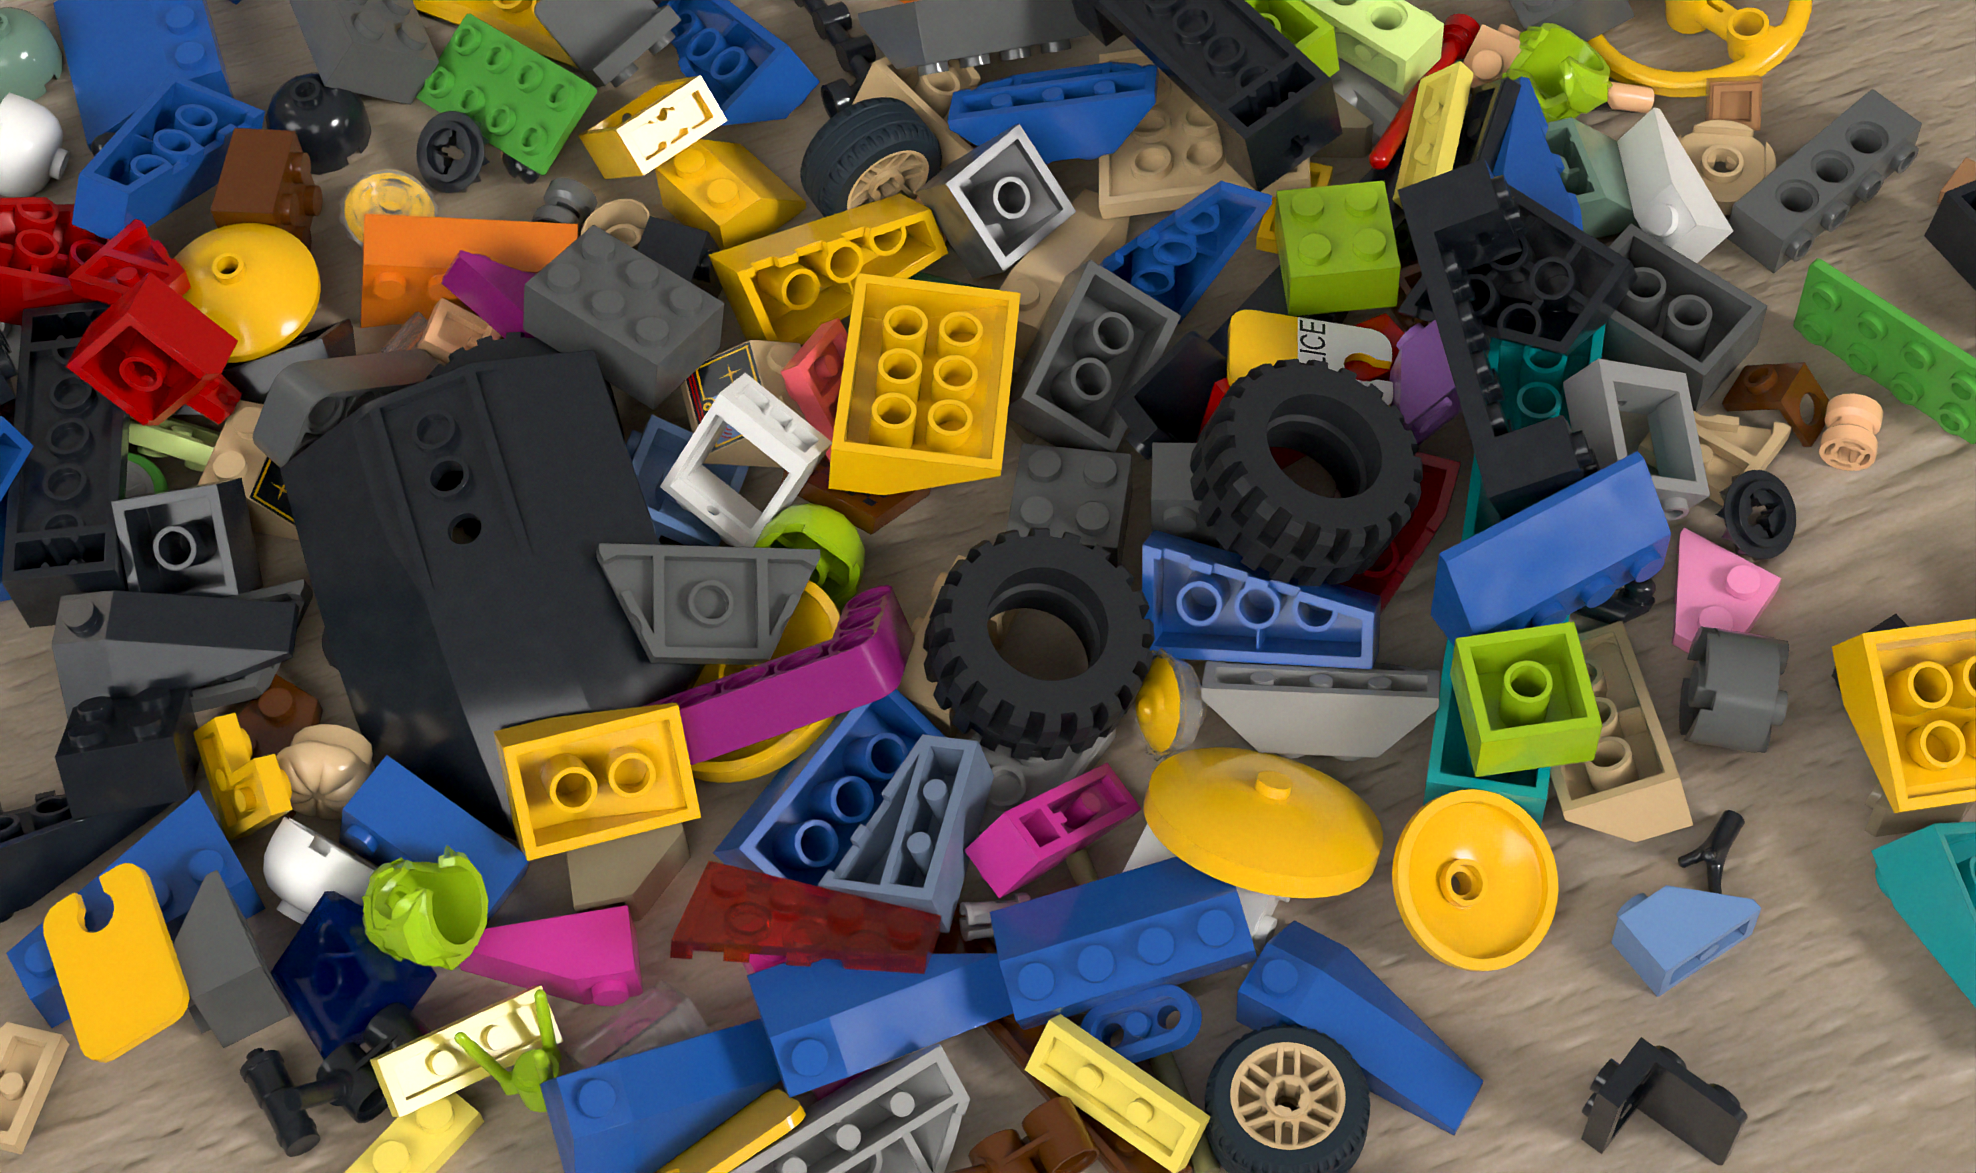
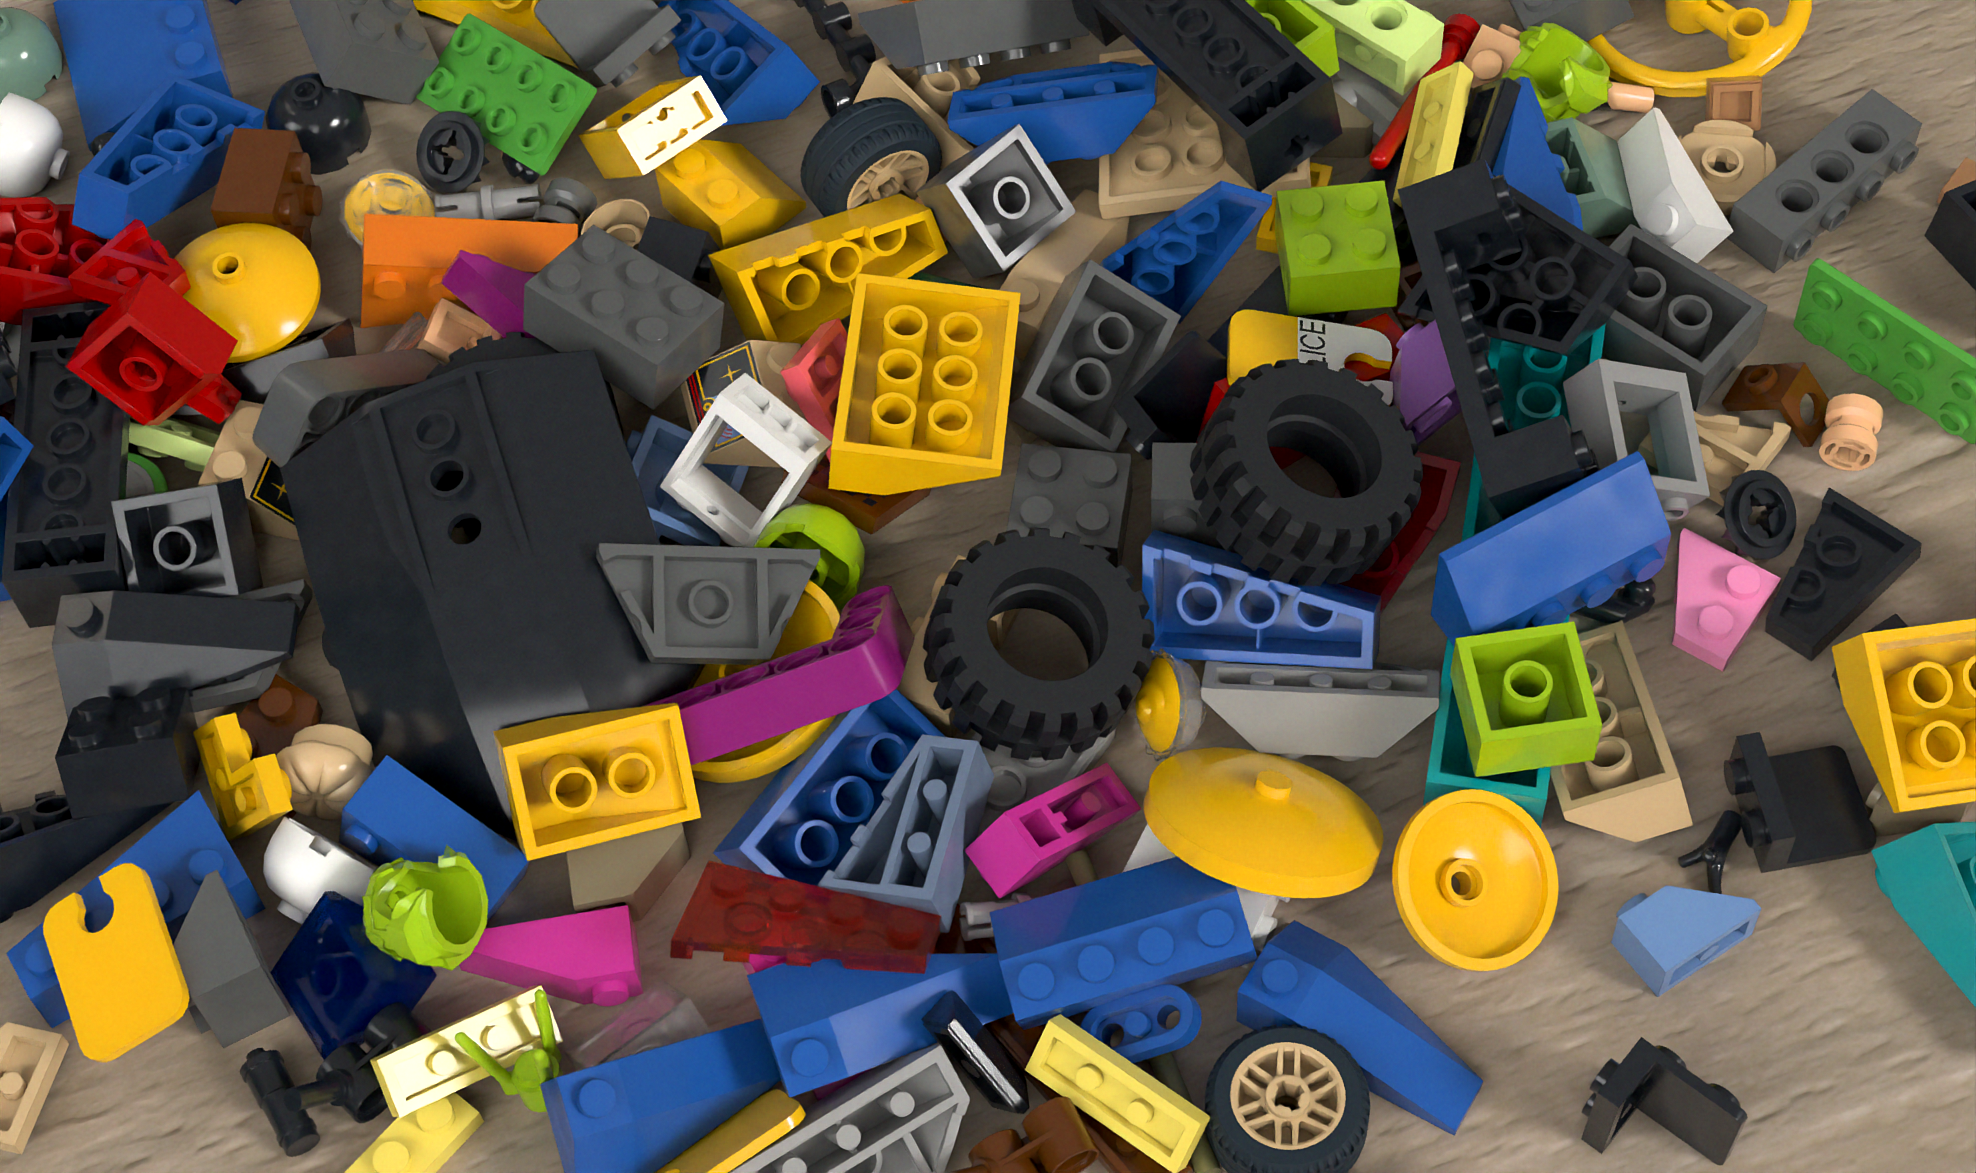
dark grey brick [1679,626,1789,753] -> none
none -> light grey pin [435,183,543,220]
none -> black slope [921,990,1030,1114]
none -> black bracket [1724,732,1876,873]
none -> black wing [1765,487,1922,662]

